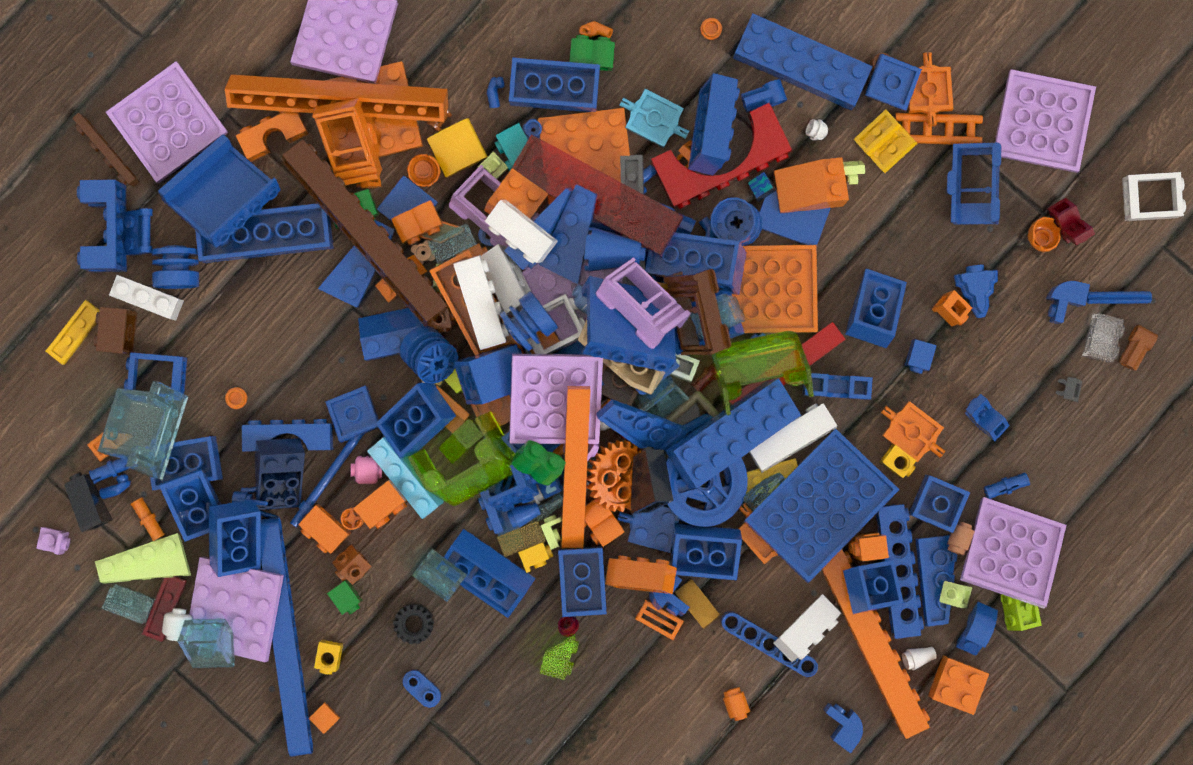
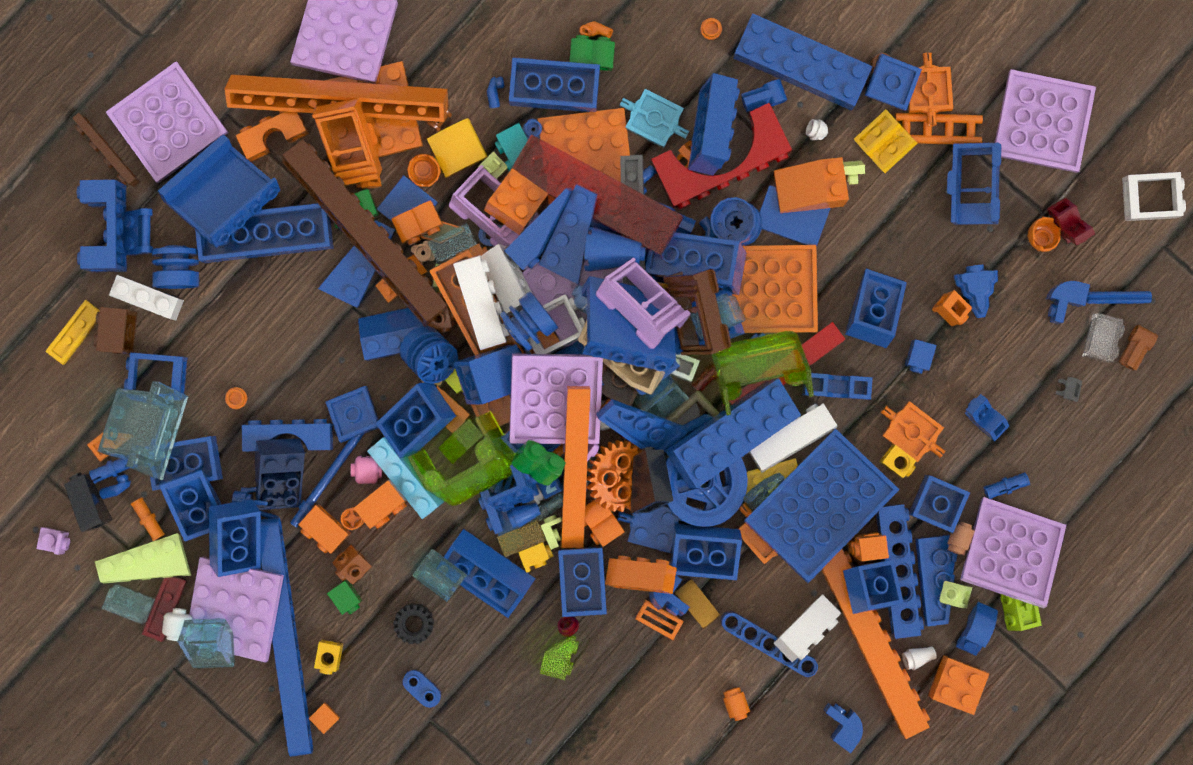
white brick [485,200,558,263] -> none
tile [747,170,777,202] -> none

